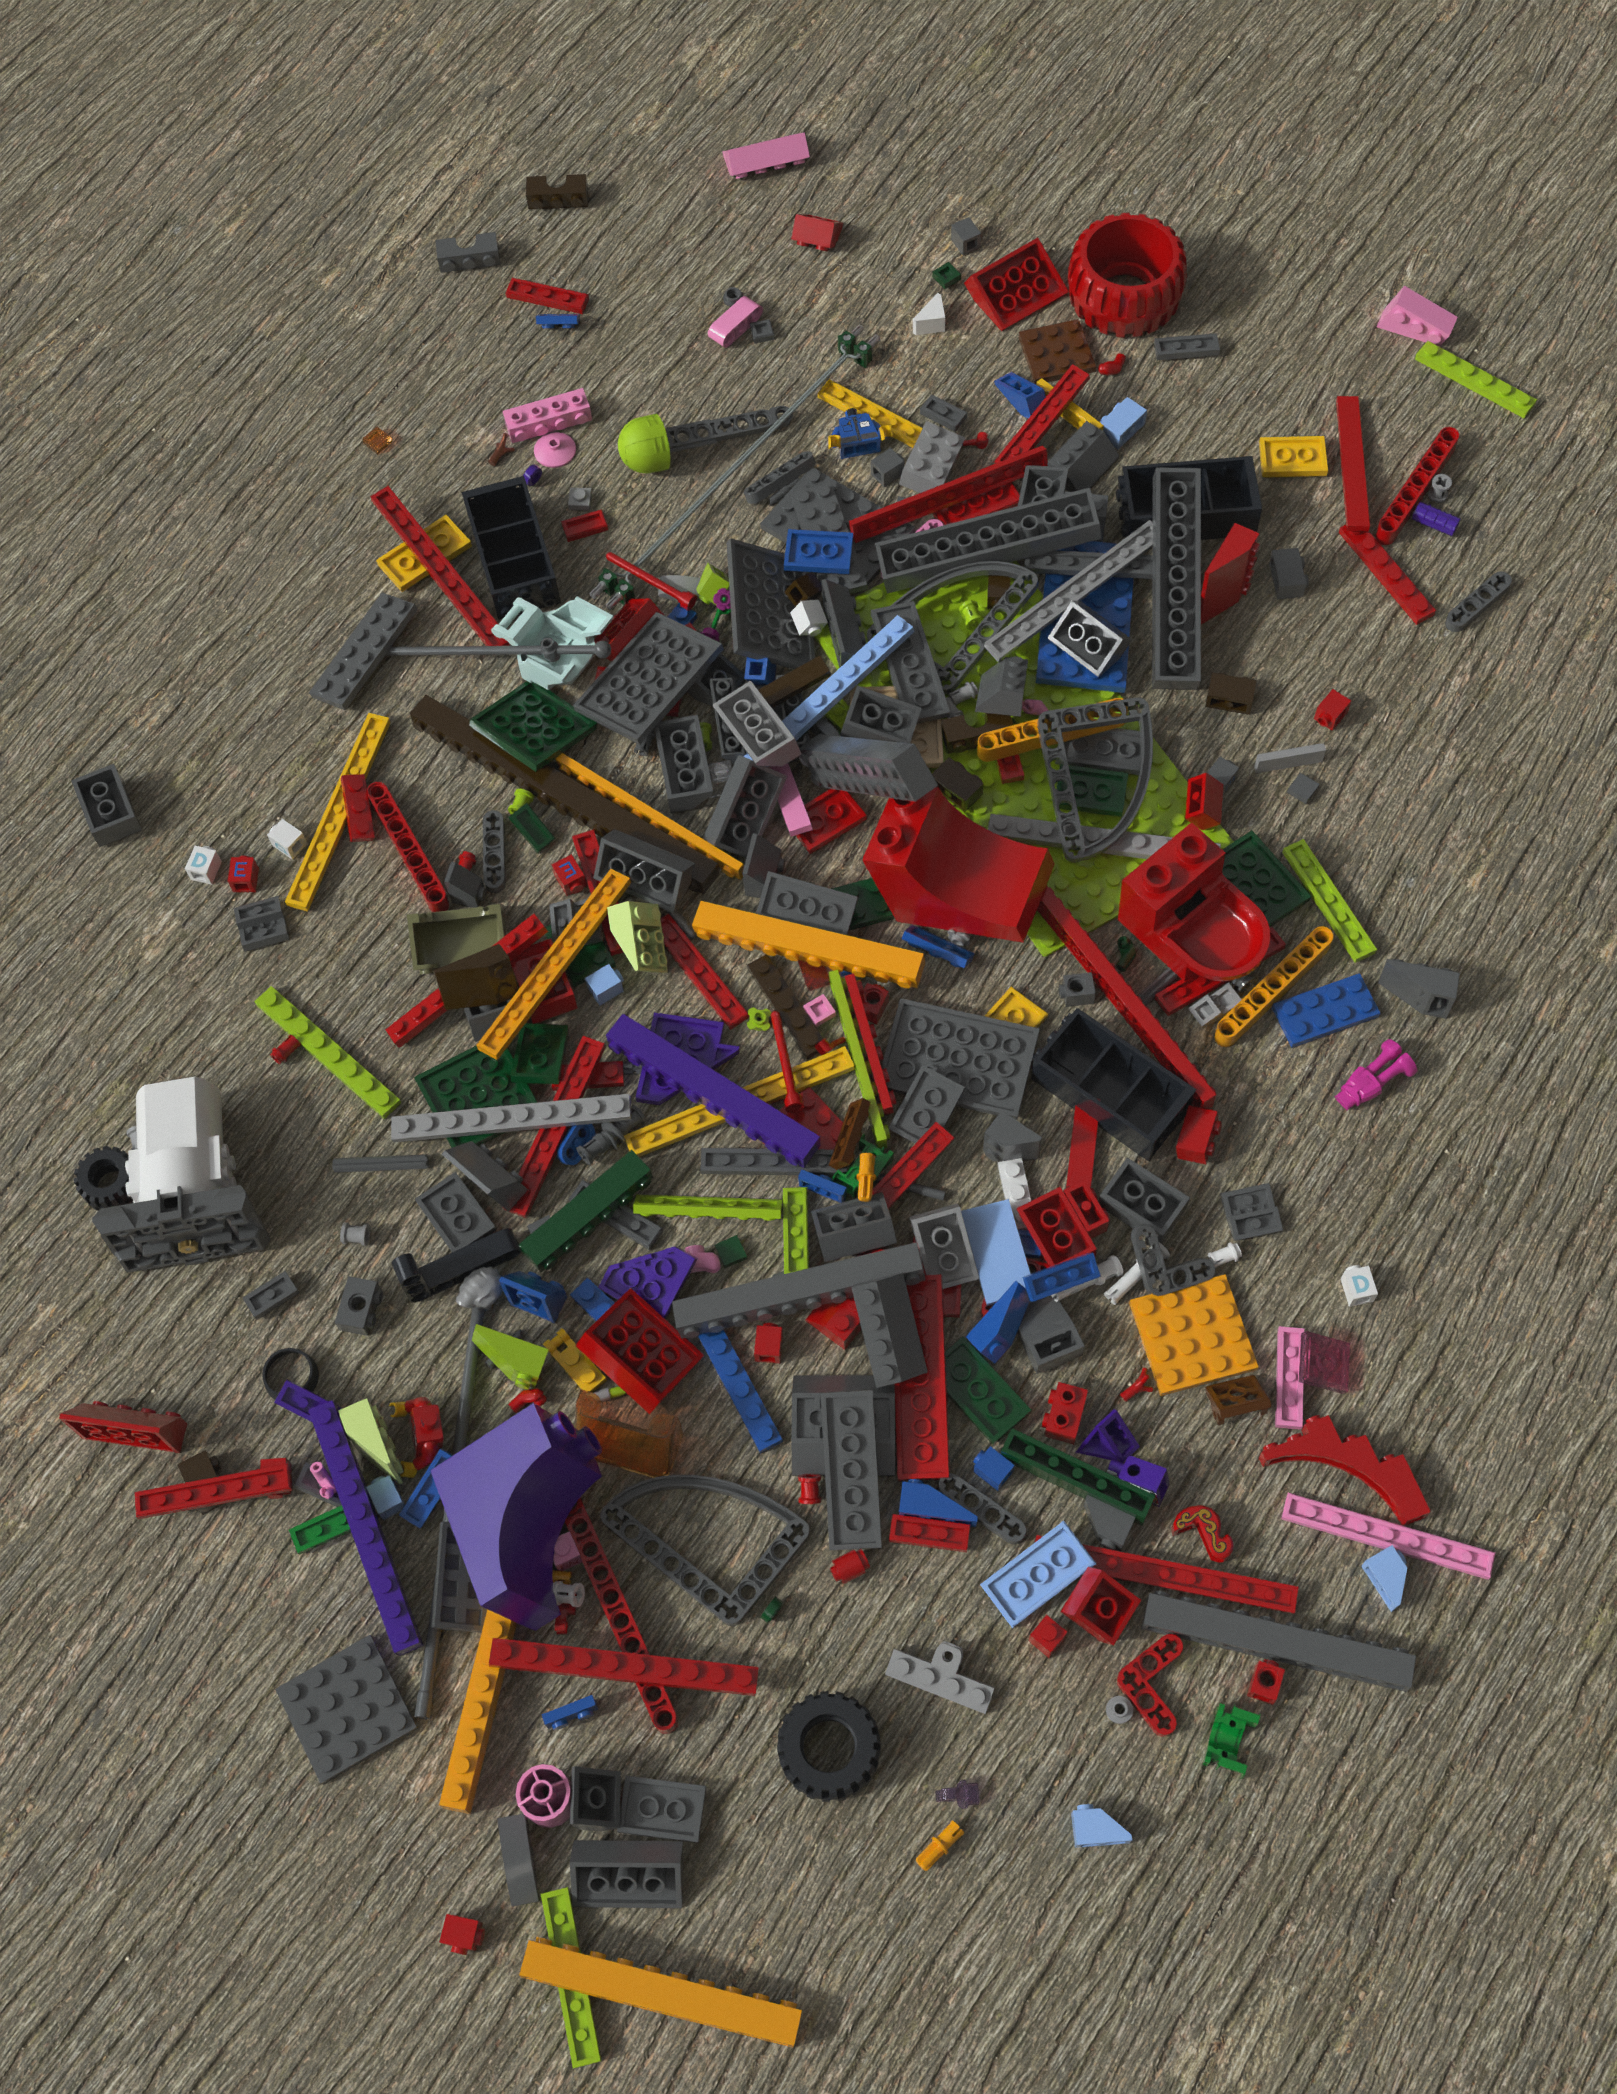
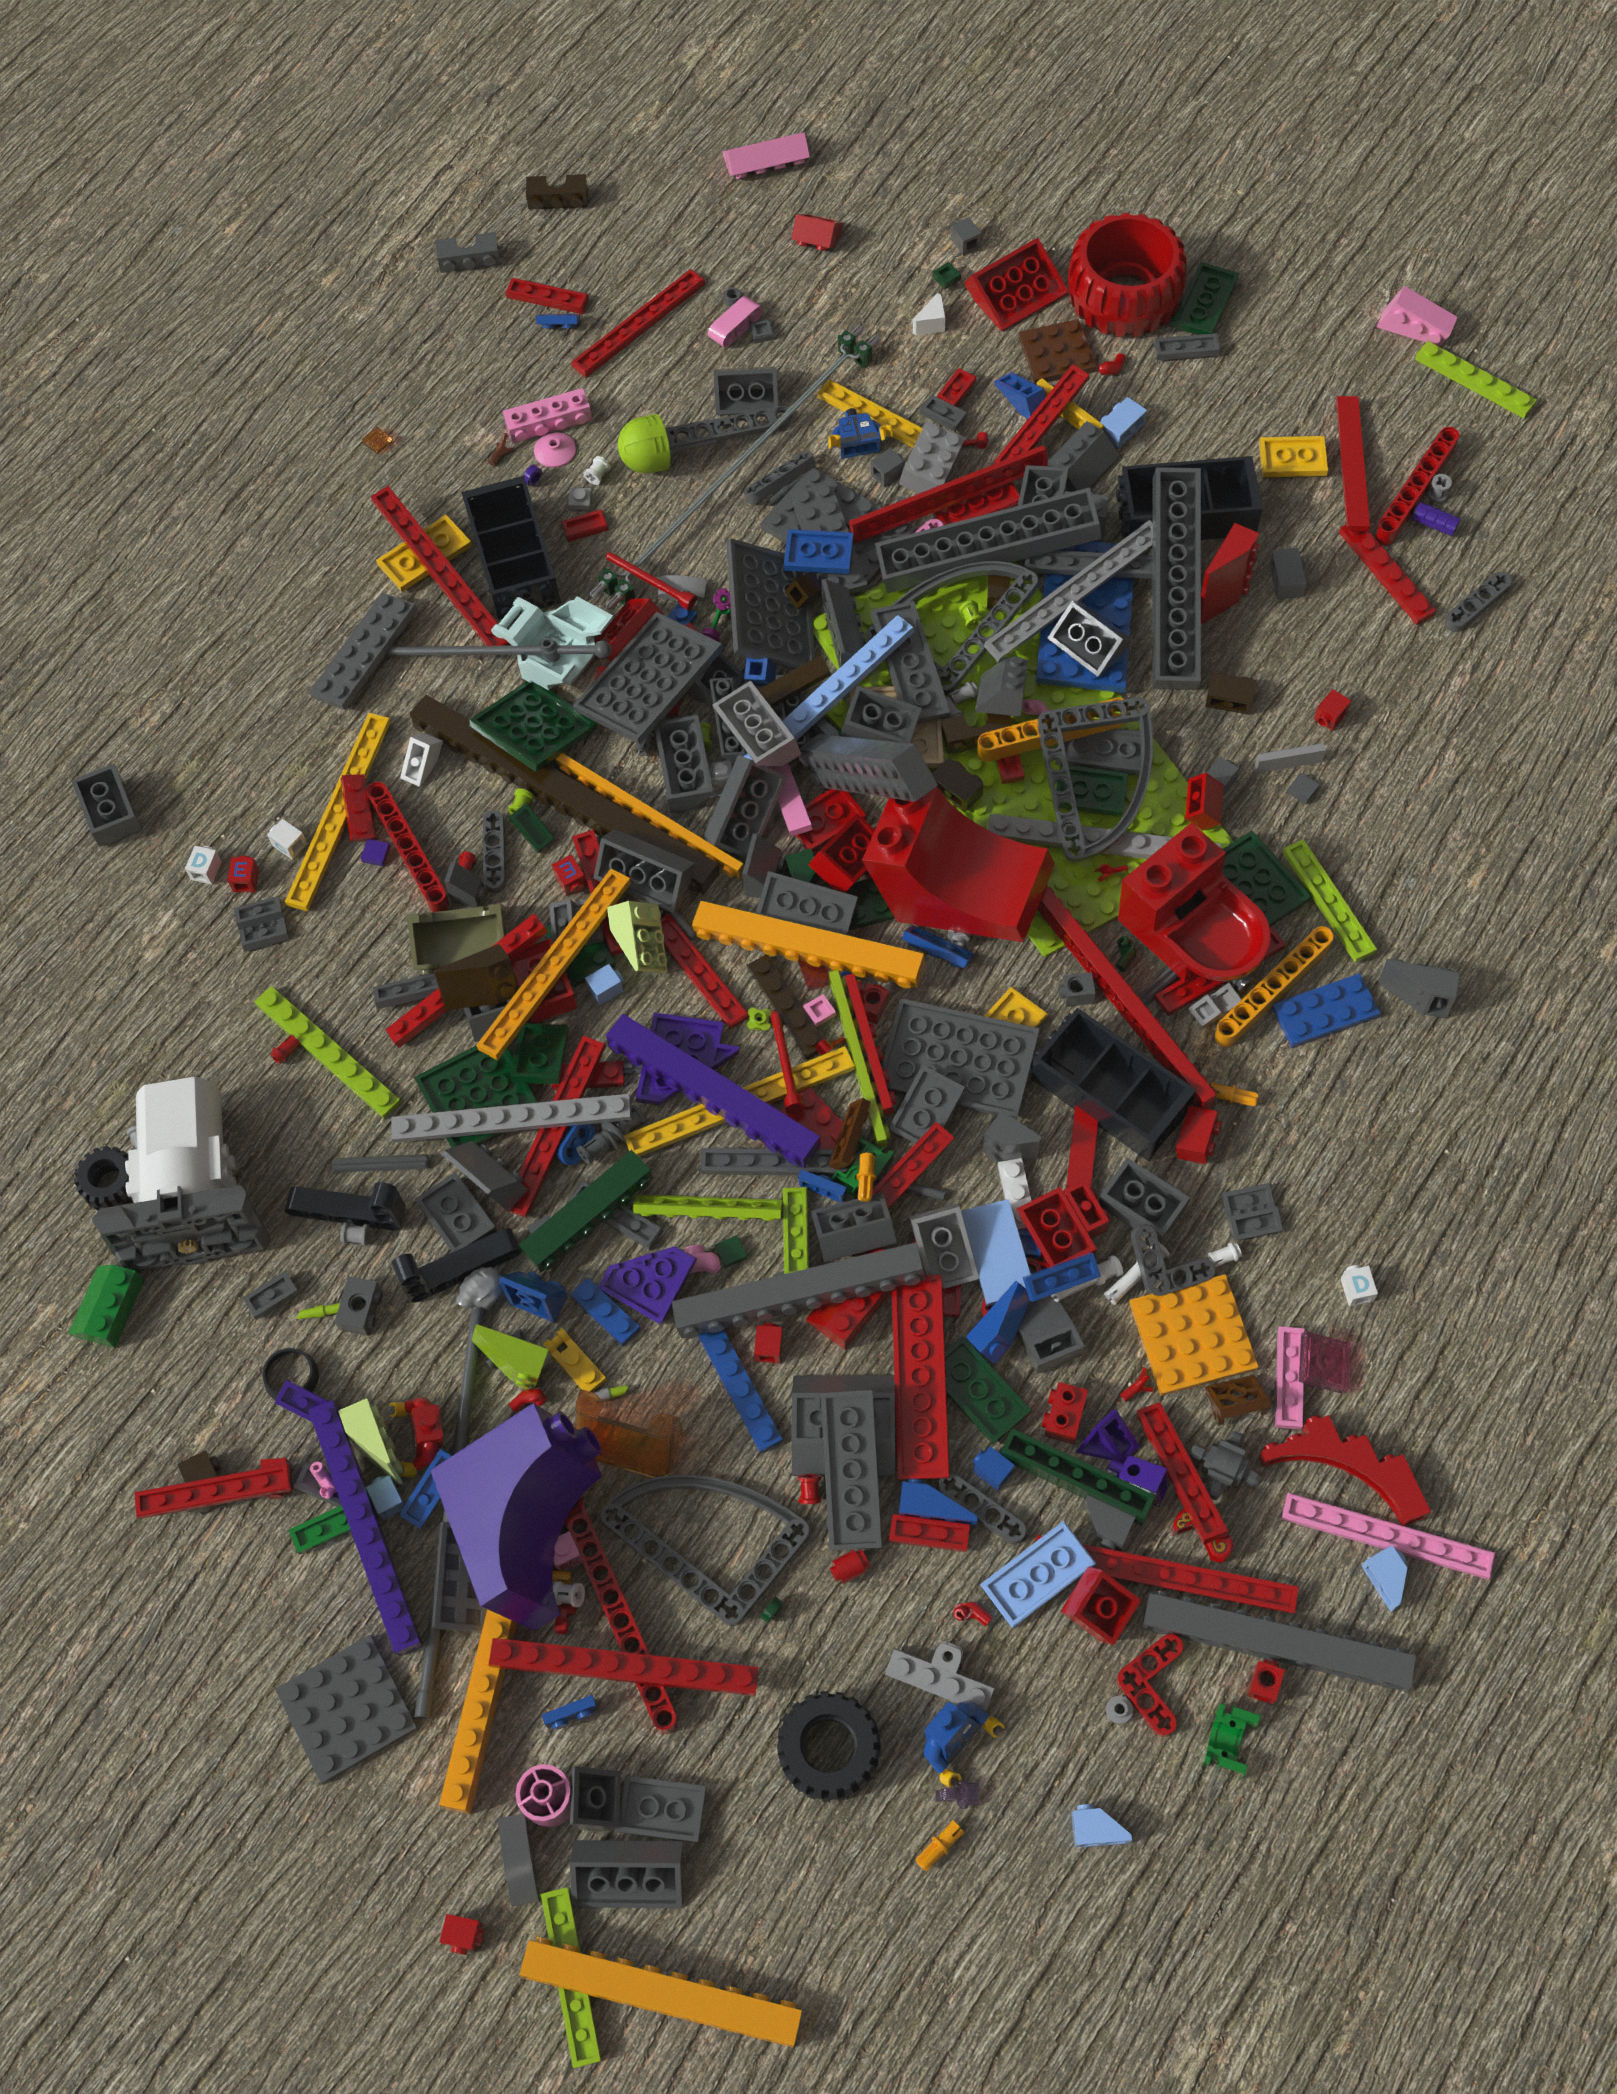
red slope [59,1401,188,1453] -> none
red slope [576,1288,704,1414] -> none
lime slope [696,563,729,605] -> none
white brick [790,600,828,636] -> none
dark grey slope [851,1272,928,1388] -> none
red brick [1028,1615,1067,1658] -> none
dark pink piece [1335,1039,1418,1110] -> none
none -> green slope [68,1264,144,1348]
none -> black beam [284,1182,406,1231]
none -> lime piece [296,1303,340,1319]
none -> dark purple tile [360,839,390,867]
none -> dark grey plate [373,973,438,1009]
none -> white slope [400,732,443,787]
none -> red tile [571,269,705,378]
none -> white bush [583,456,611,485]
none -> dark grey slope [713,366,779,415]
none -> dark green slope [785,848,819,884]
none -> red brick [808,813,875,893]
none -> blue torso [924,1700,1004,1789]
none -> red plate [936,368,976,407]
none -> red arm [953,1601,993,1627]
none -> red hand [1094,864,1128,882]
none -> red plate [1136,1402,1228,1545]
none -> dark green plate [1172,262,1240,335]
none -> dark grey piece [1189,1431,1261,1500]
none -> light orange axle [1211,1082,1258,1106]

